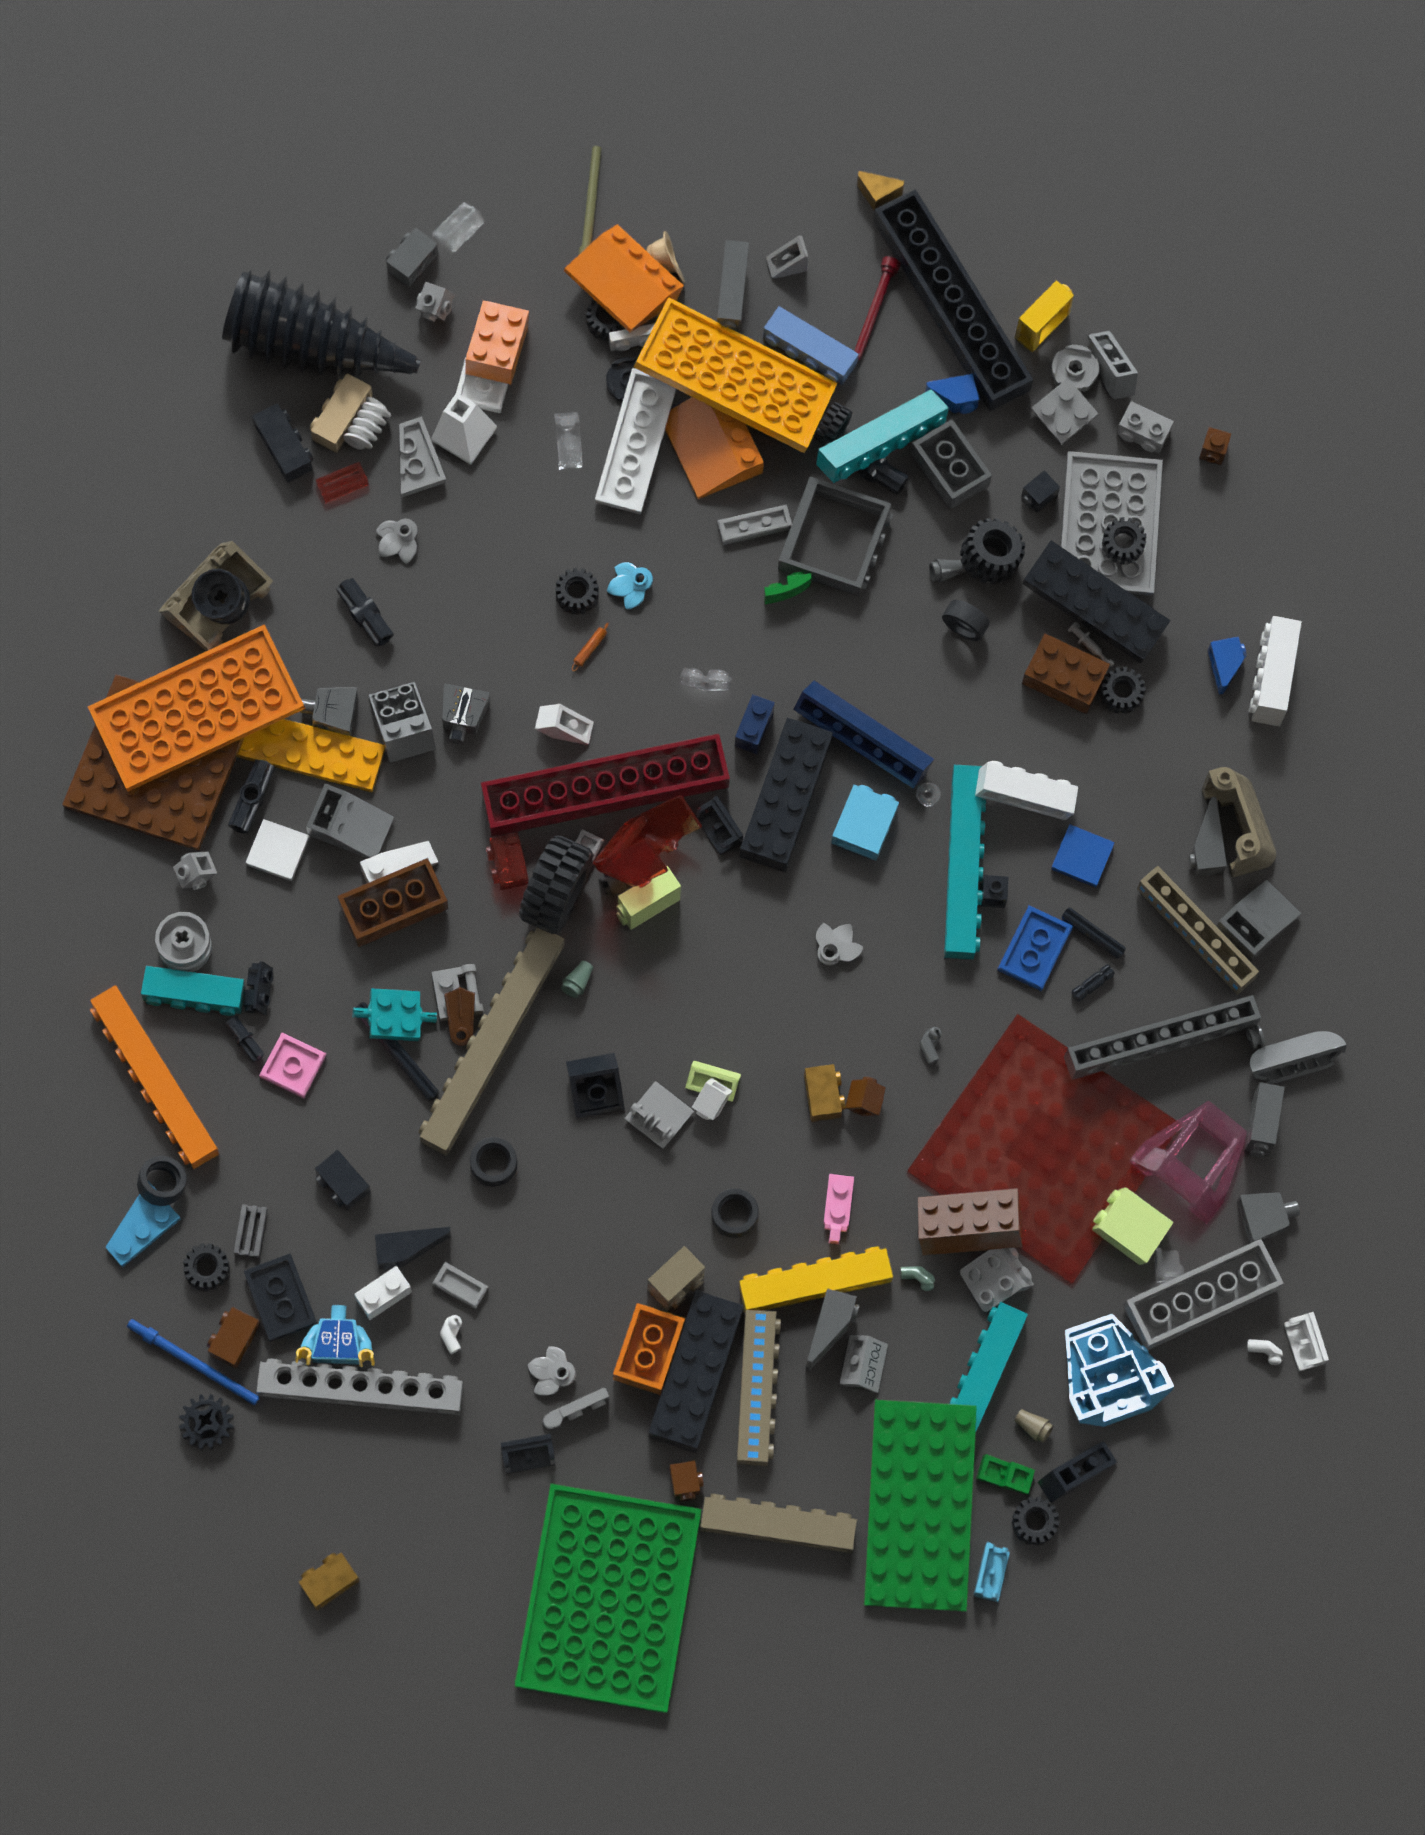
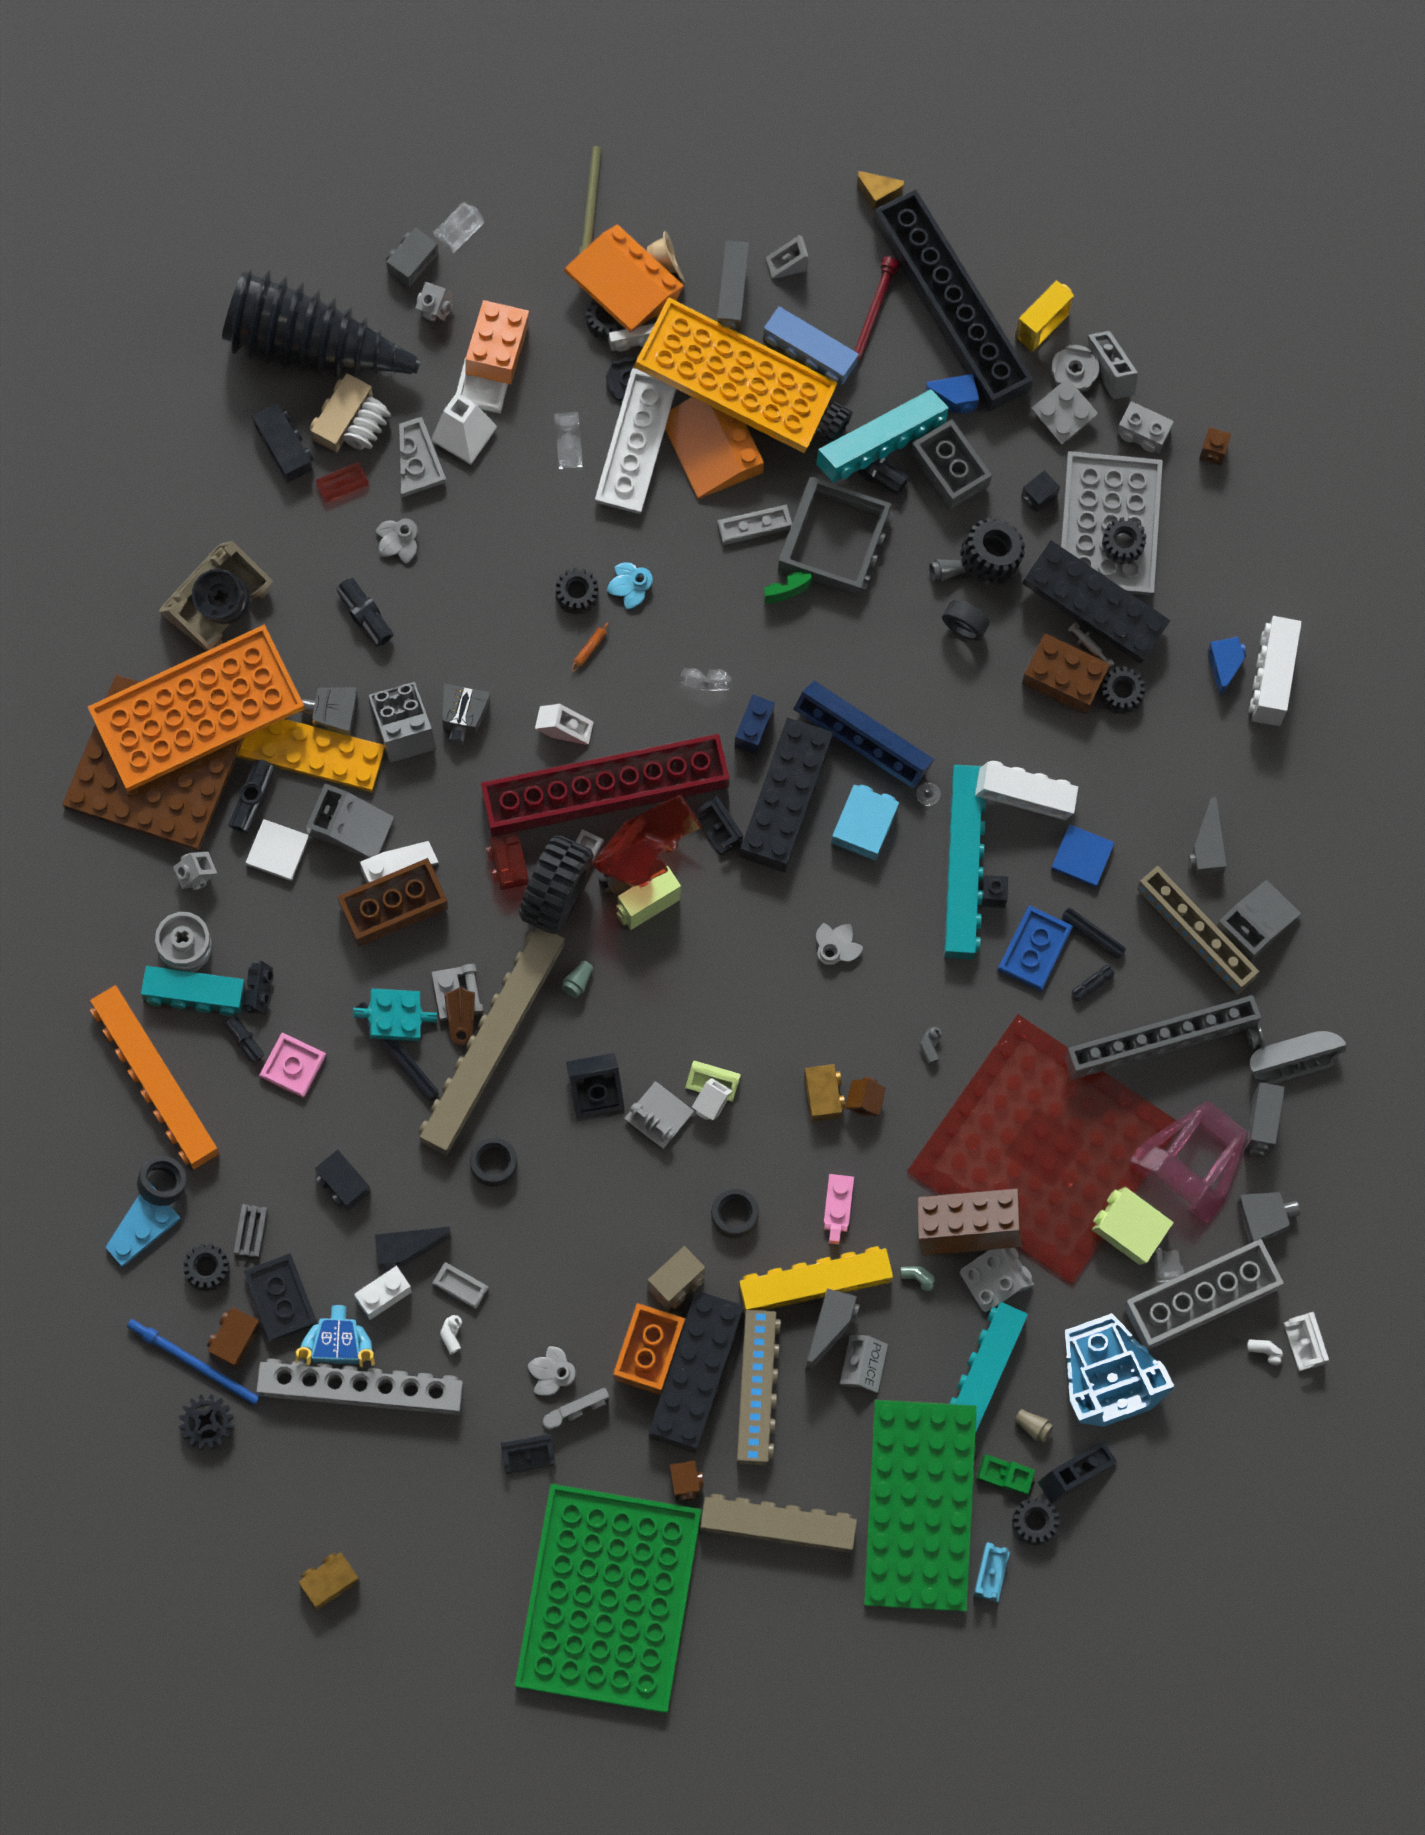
dark tan windscreen [1201,767,1276,878] -> none

